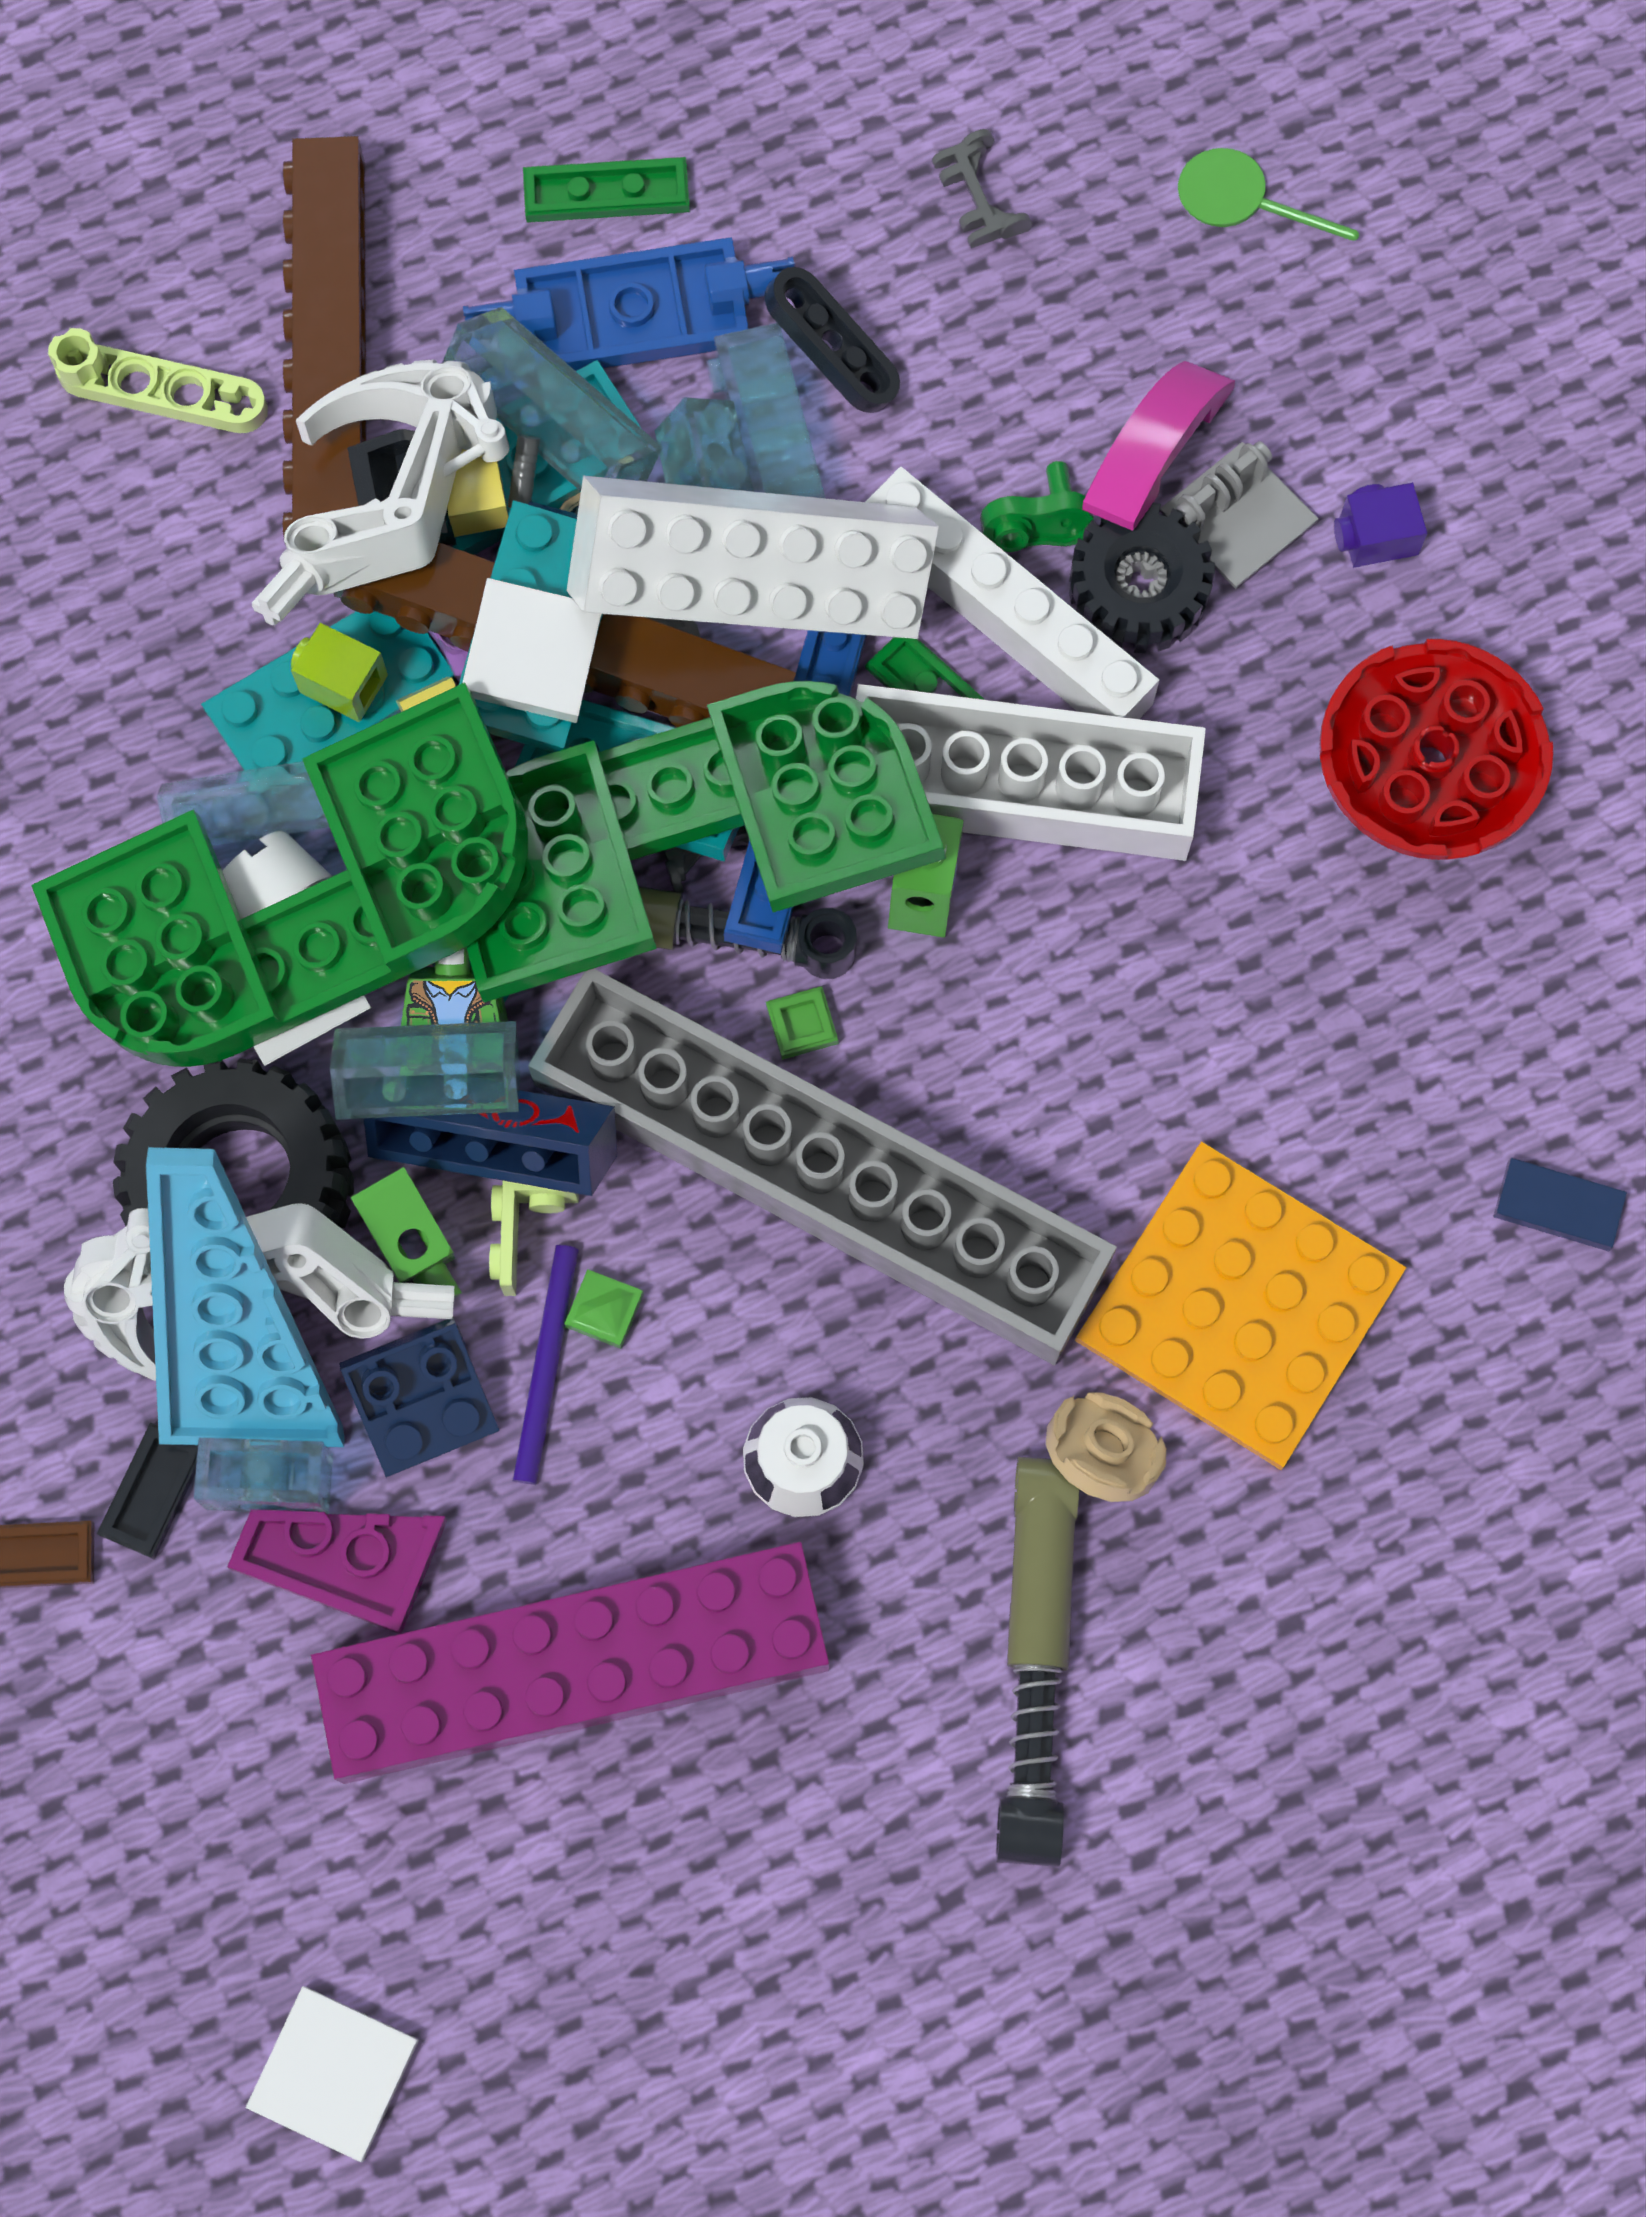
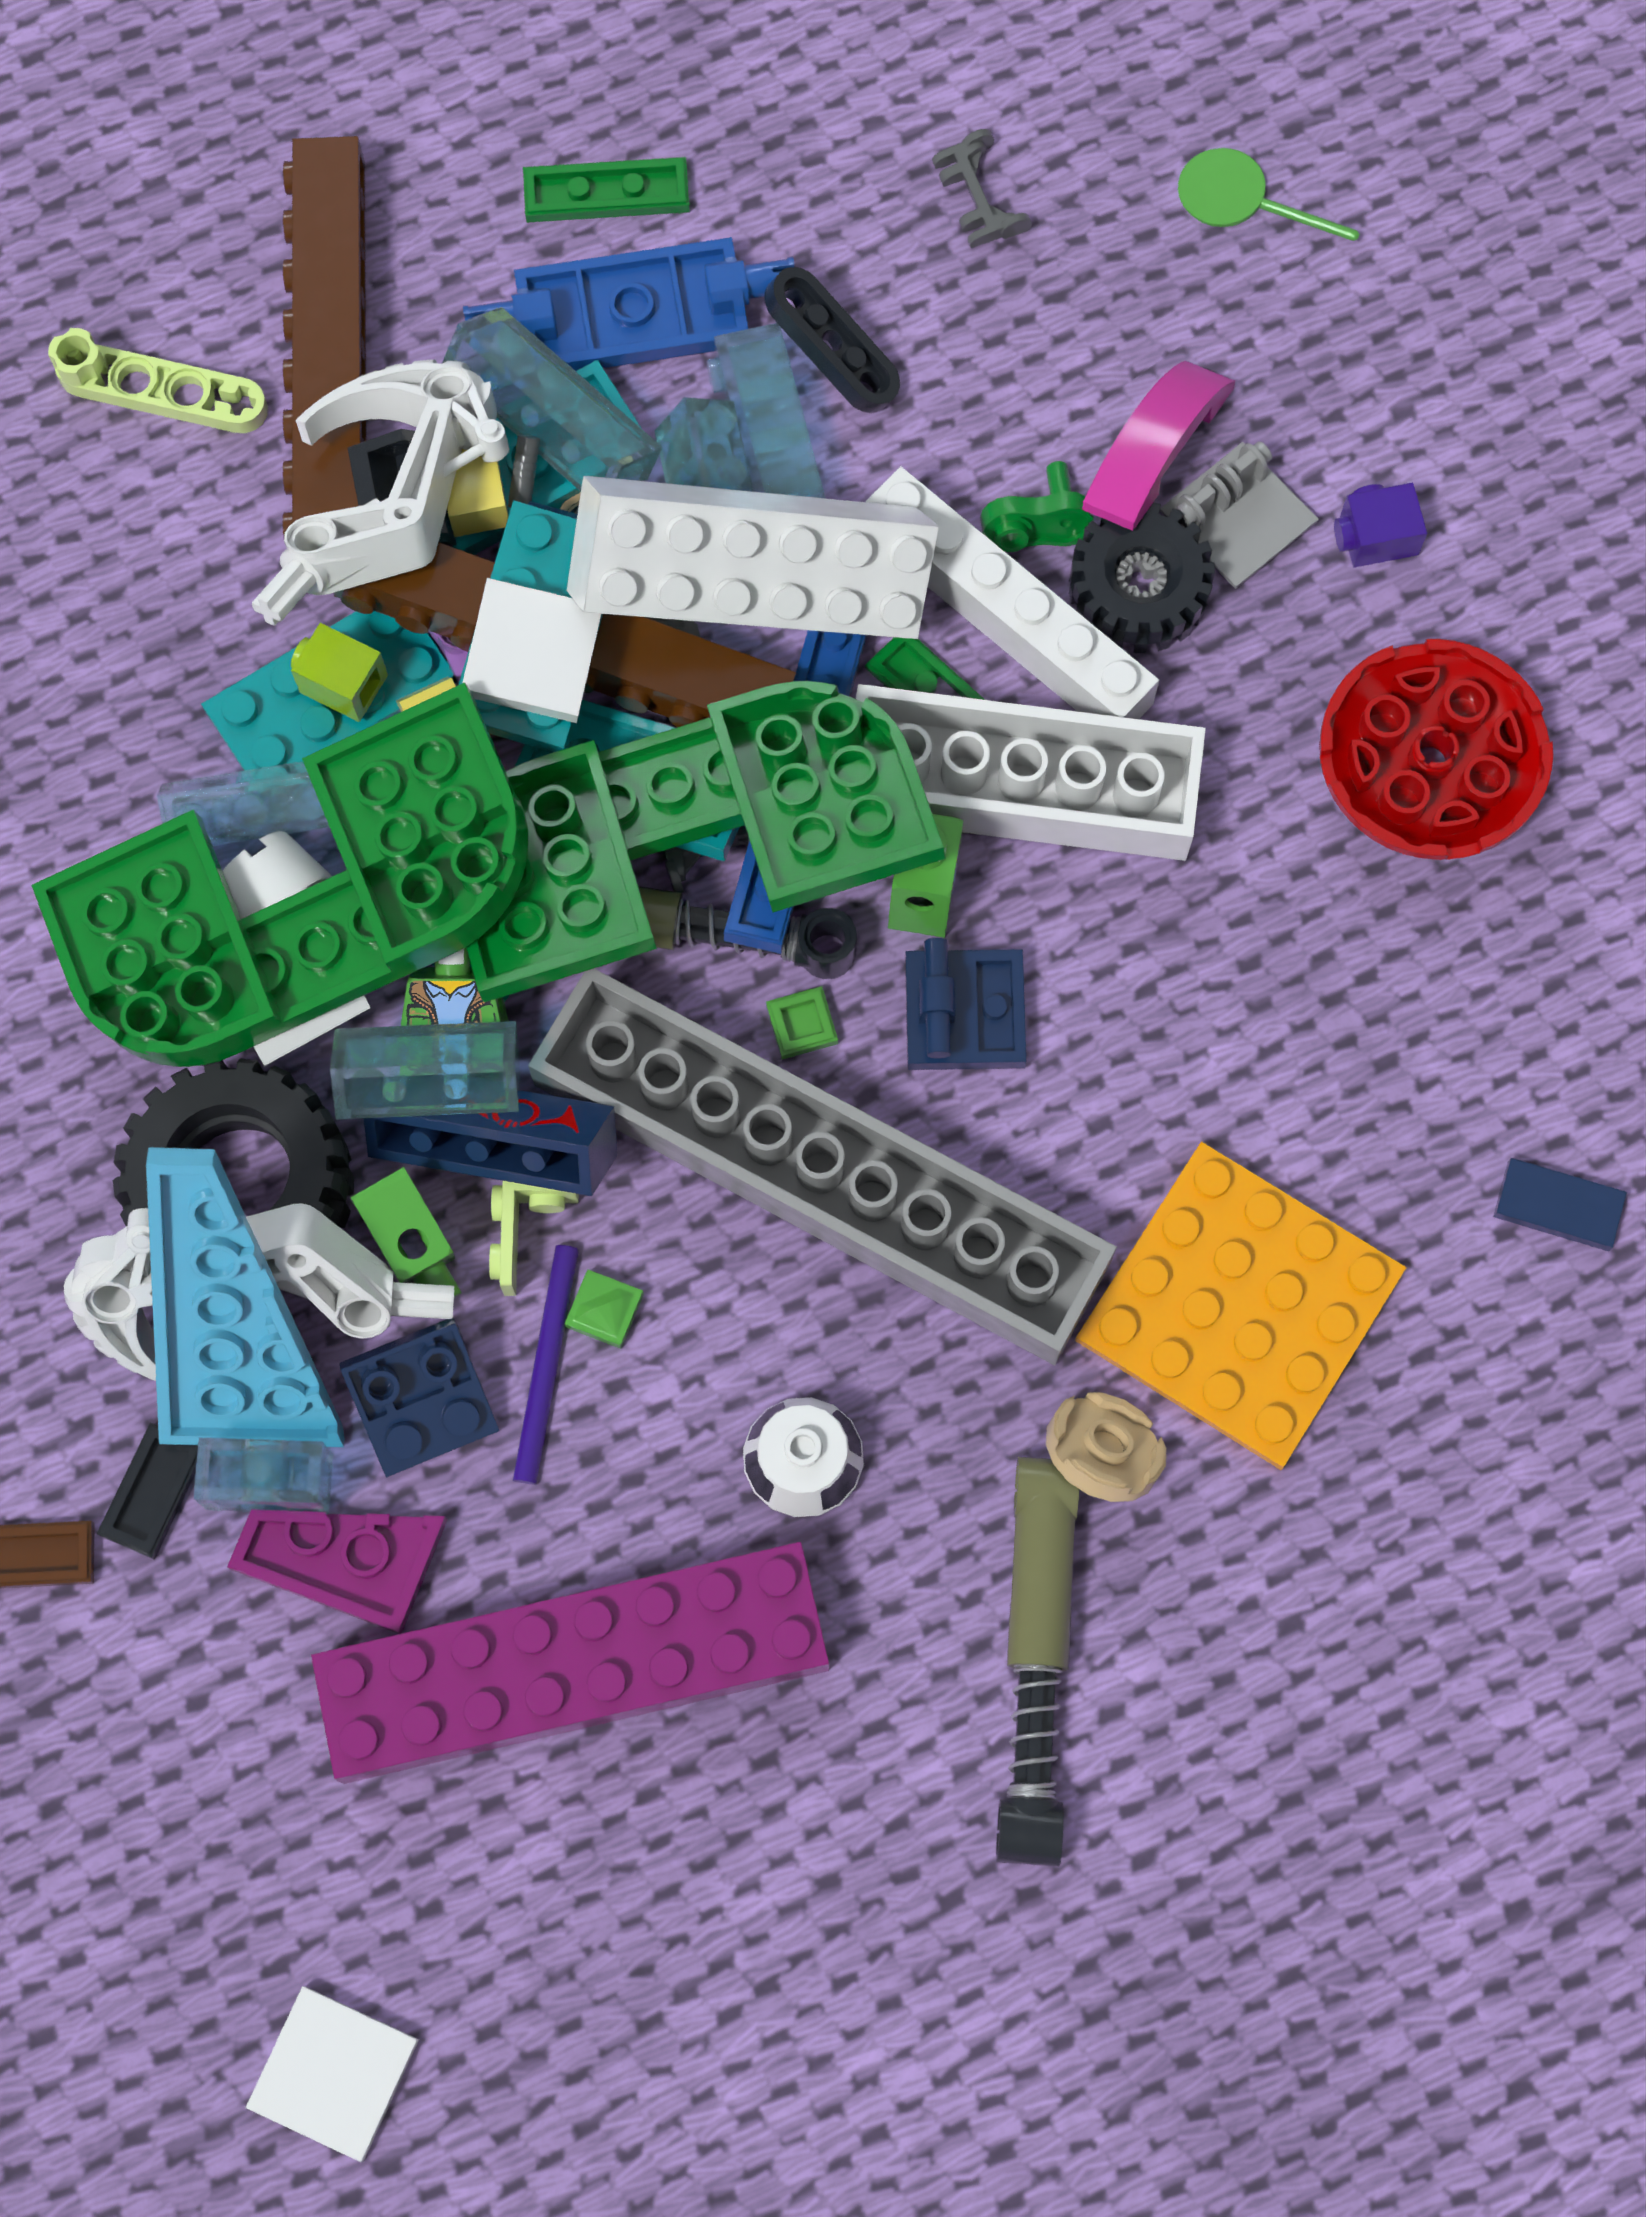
none -> dark blue plate [905,938,1027,1070]

